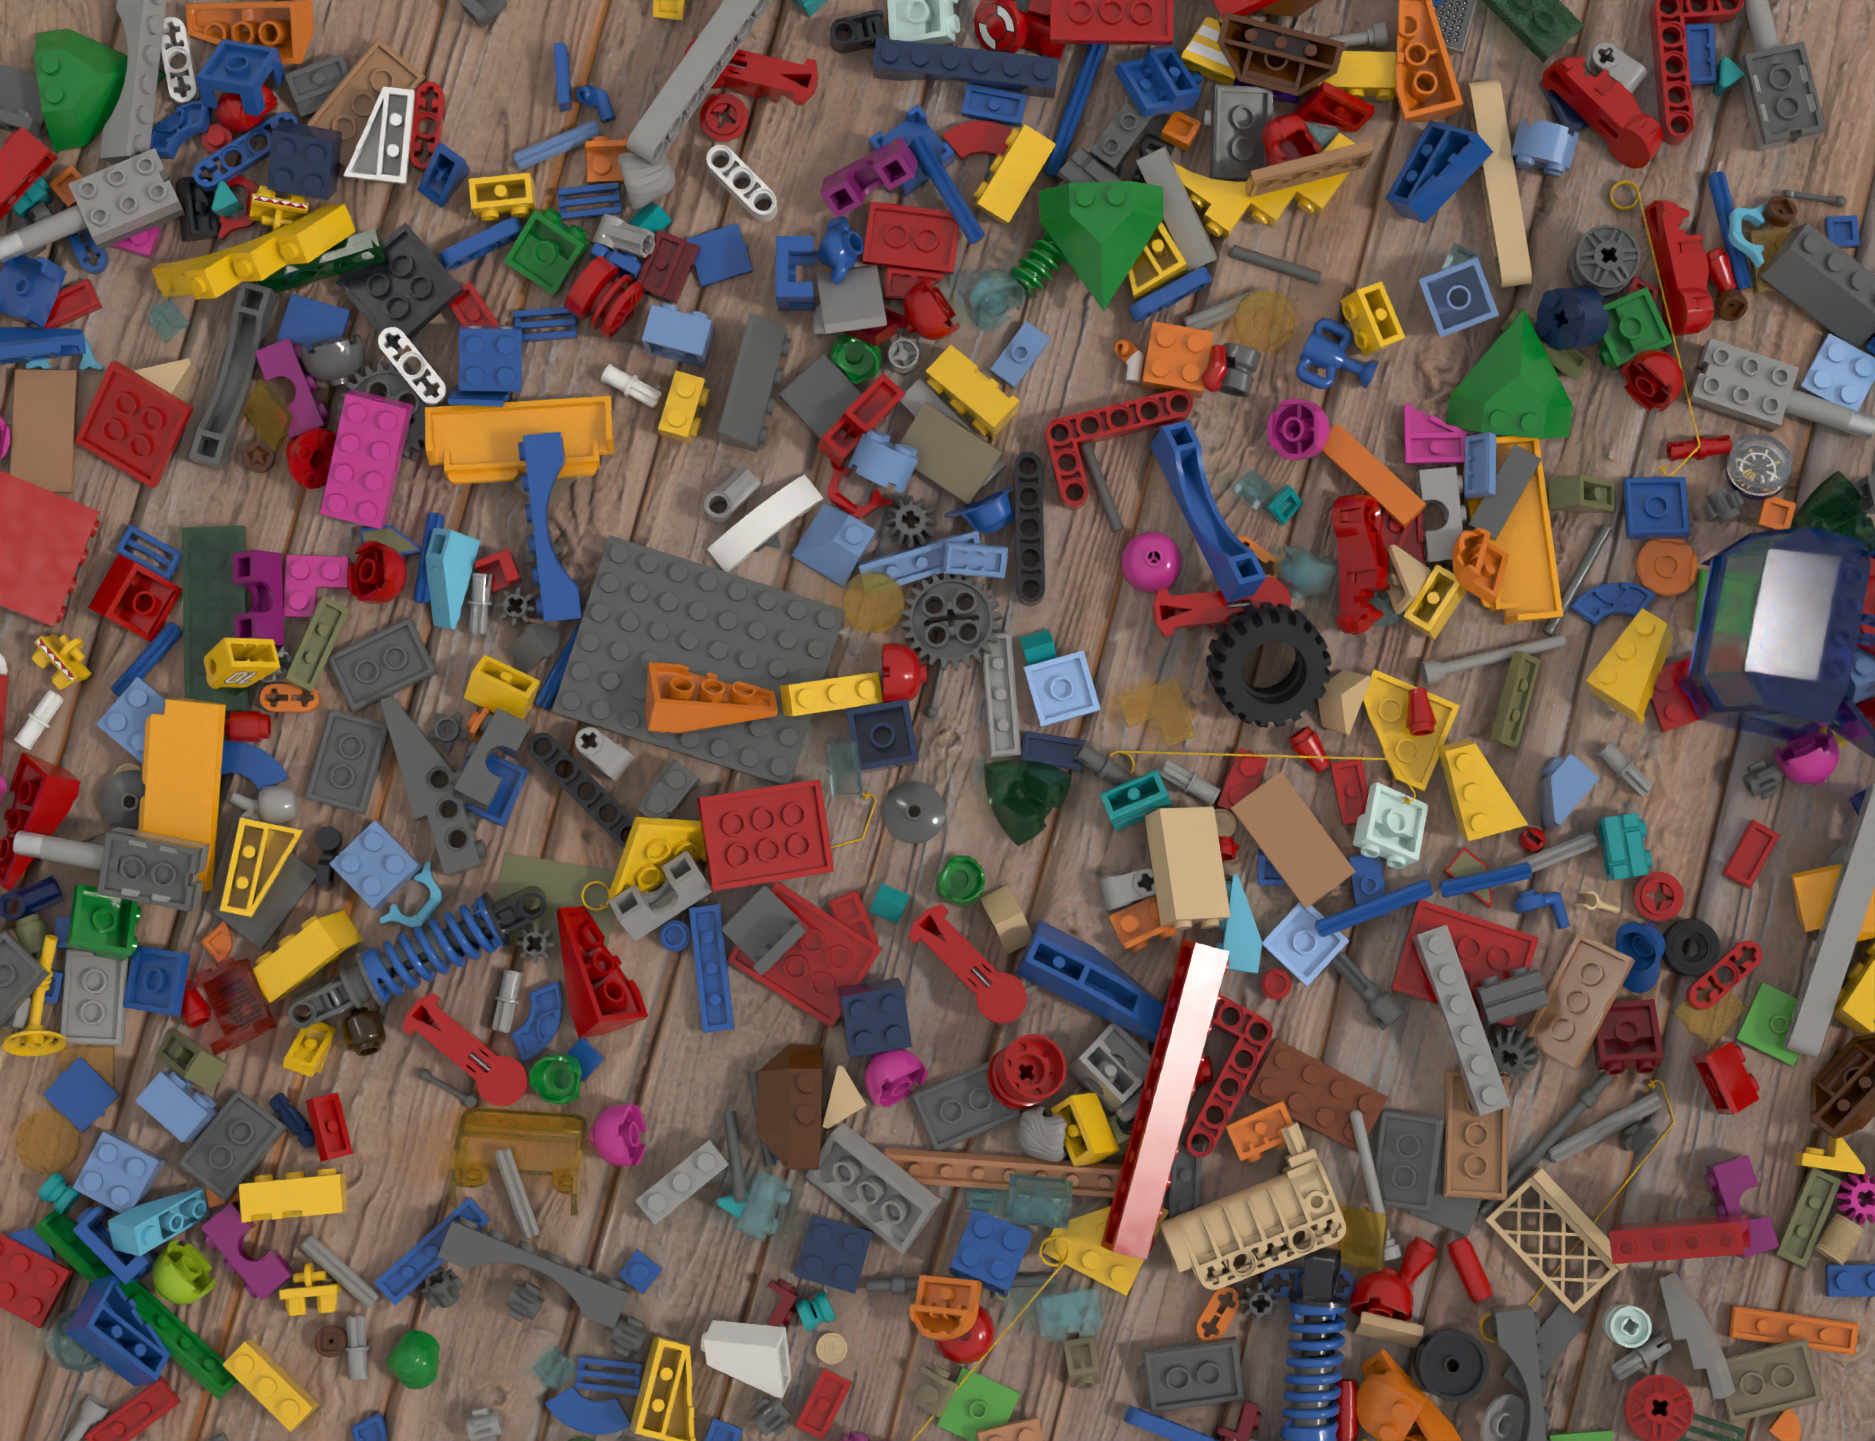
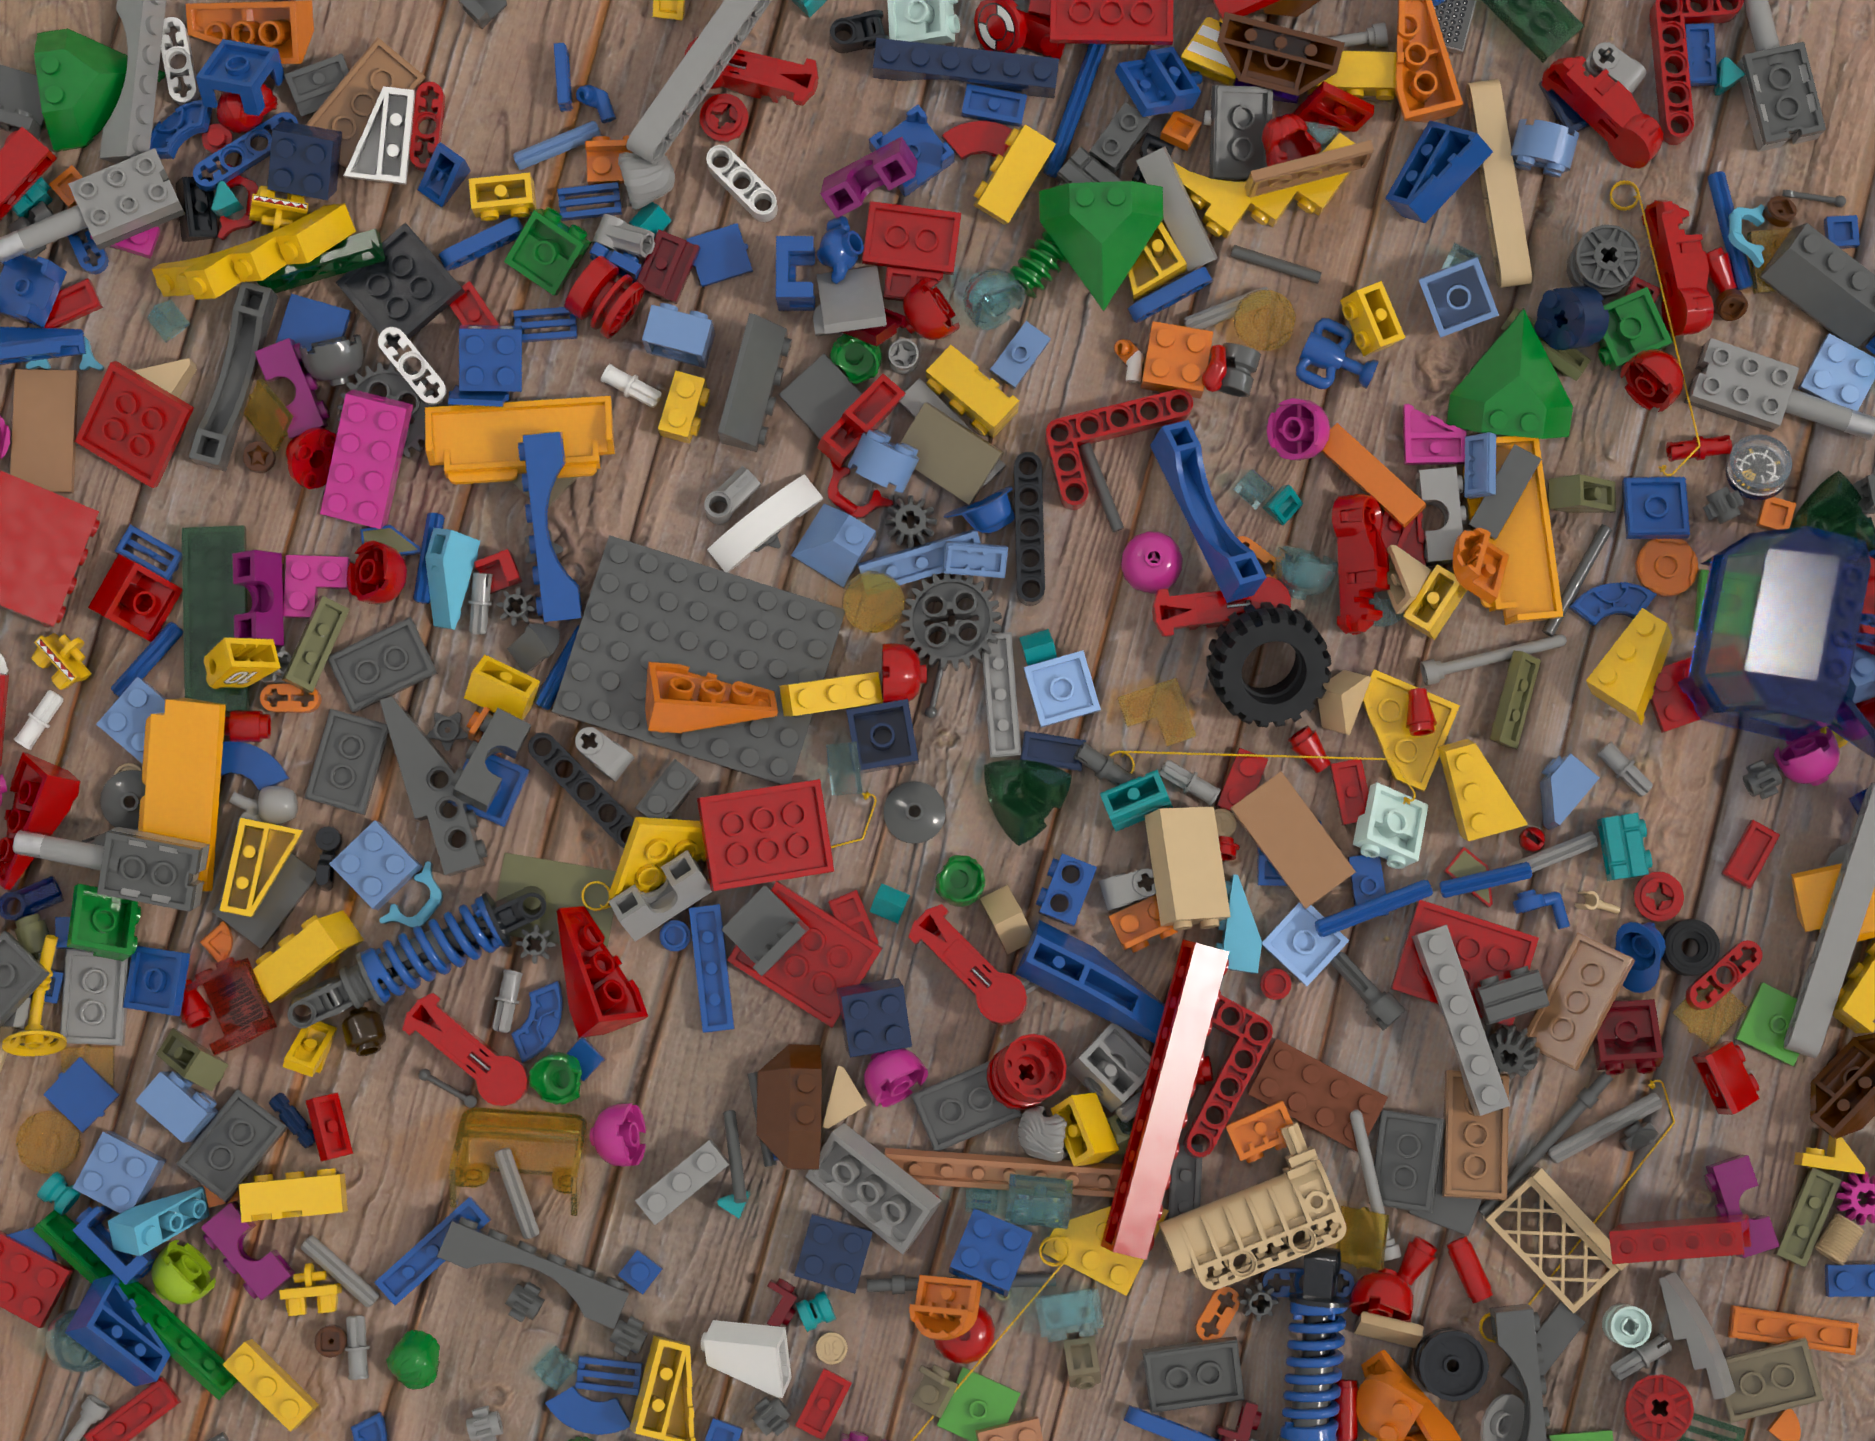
dark grey gear [421,1269,464,1309] -> none
clear light blue brick [735,1169,793,1241] -> none
blue axle [910,135,985,244] -> none
none -> blue brick [1036,853,1097,927]

